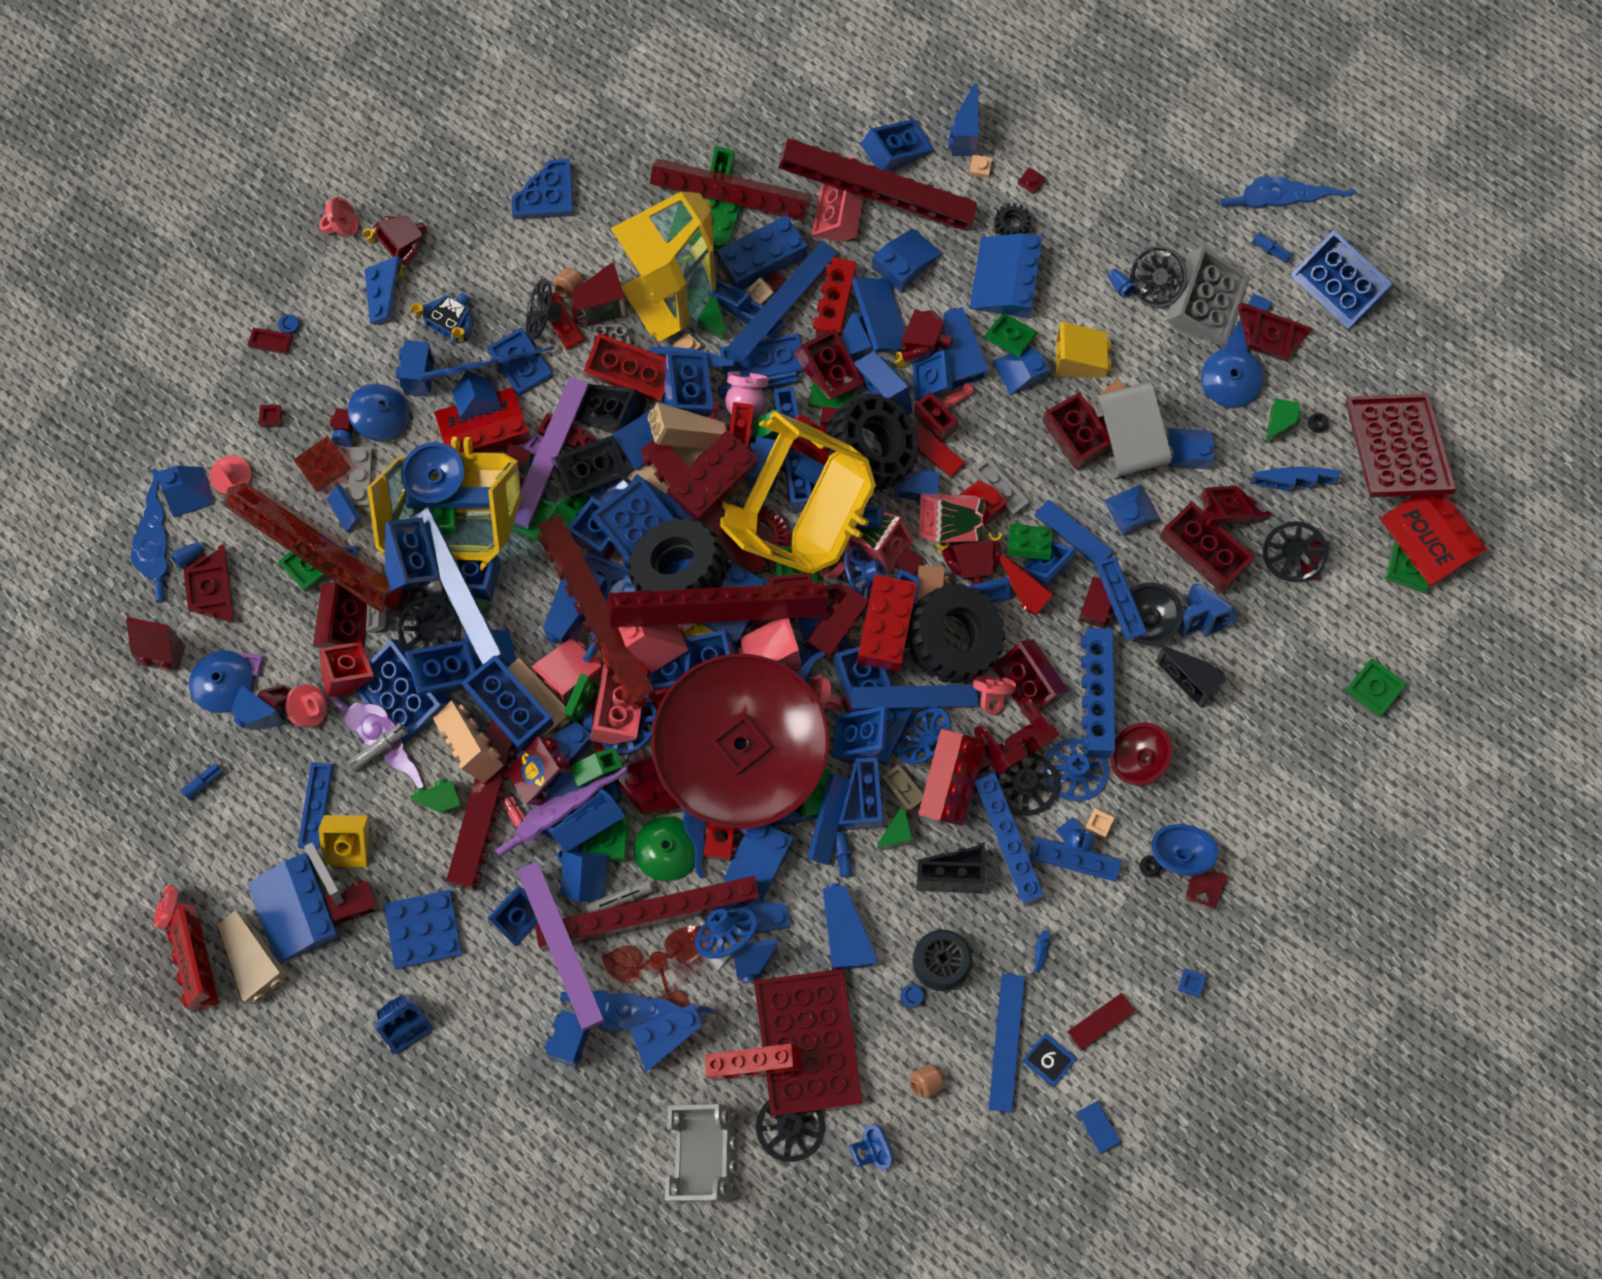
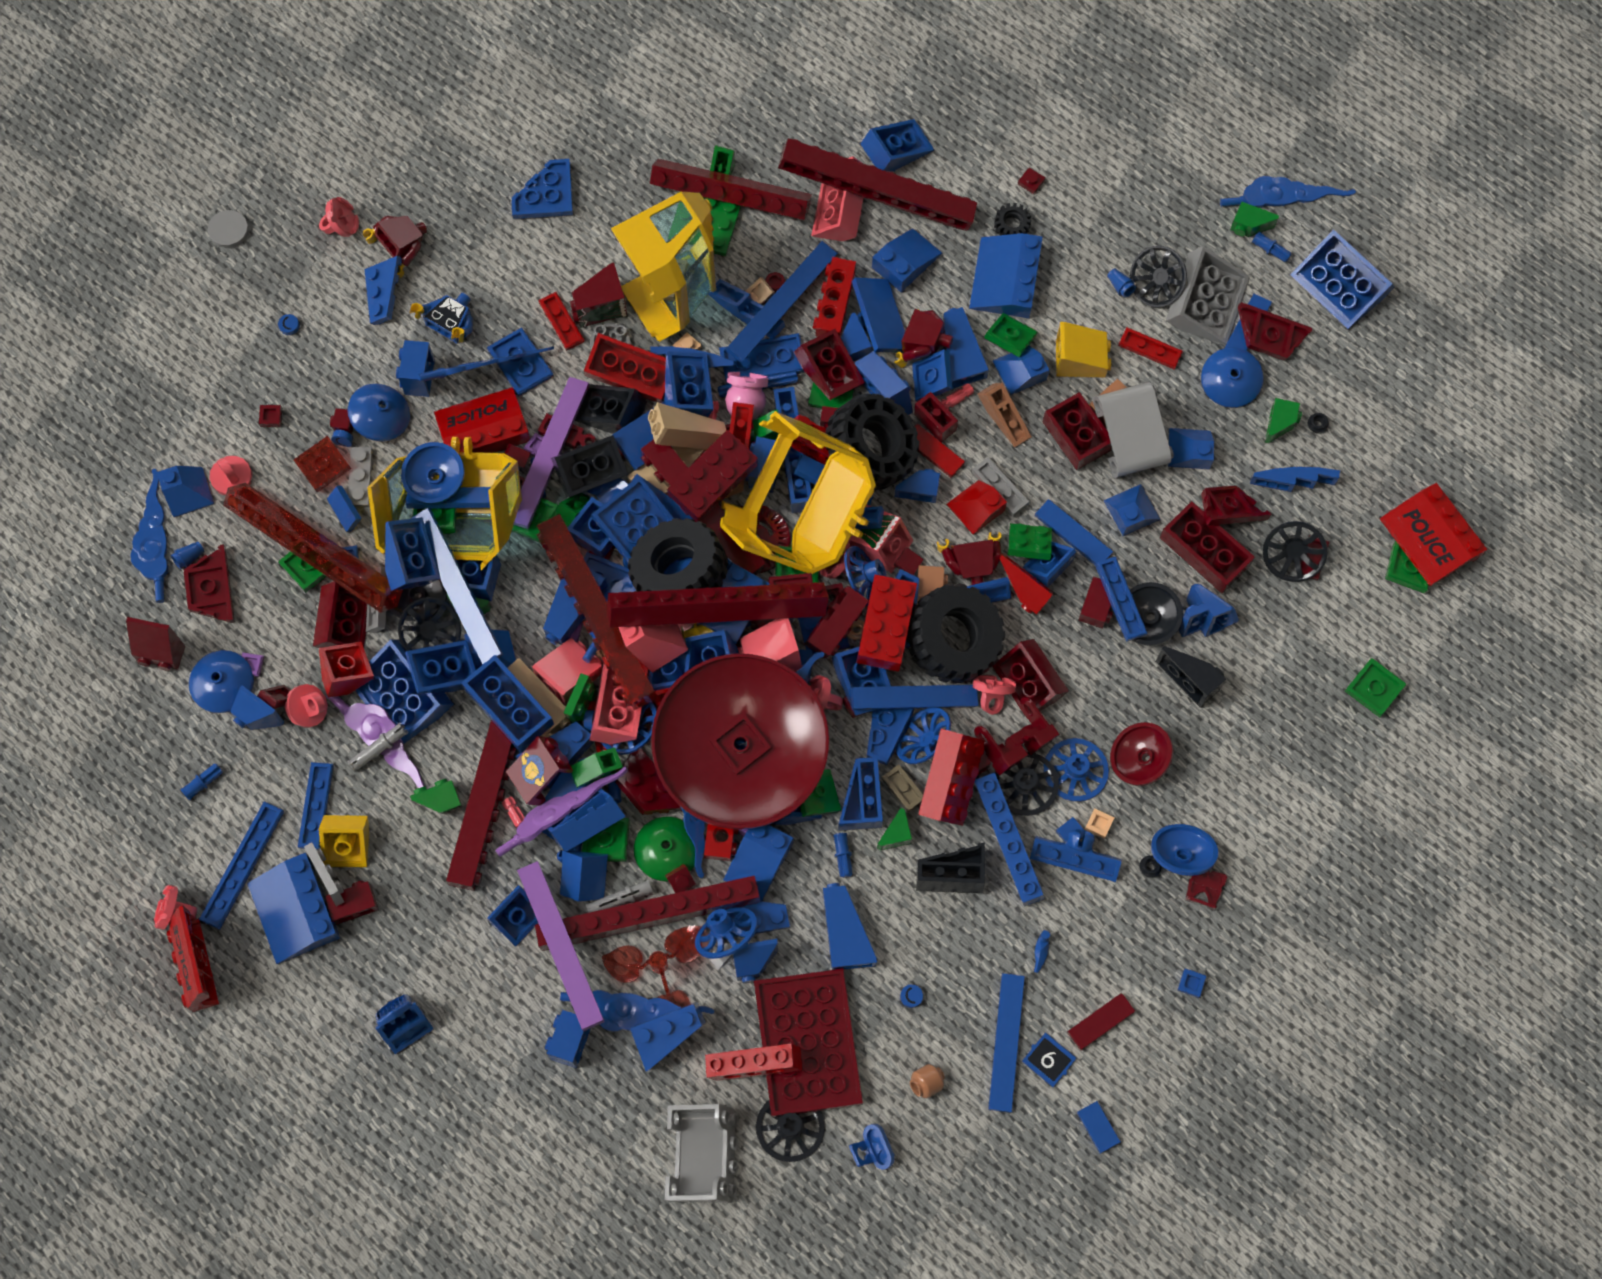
tan slope [218,910,288,1004] -> none
dark red tile [247,327,293,355] -> none
blue plate [384,890,462,970] -> none
light nougat wedge [432,700,503,783] -> none
blue slope [452,371,501,420] -> none
black wheel [526,278,562,339] -> none
nougat head [554,268,584,298] -> none
green slope [697,296,727,340] -> none
blue brick [717,215,807,290] -> none
blue tile [807,774,850,865] -> none
blue slope [833,706,888,764] -> none
wheel [912,930,973,991] -> none
slope [919,493,986,542] -> none
blue slope [948,84,979,156] -> none
light nougat plate [969,155,992,178] -> none
blue brick [1081,628,1115,758] -> none
dark red plate [1345,394,1456,498] -> none
none -> blue tile [199,802,284,930]
none -> light grey tile [207,210,249,248]
none -> dark red plate [665,864,696,893]
none -> nougat slope [977,383,1031,447]
none -> red tile [1118,327,1183,370]
none -> green slope [1230,202,1279,237]

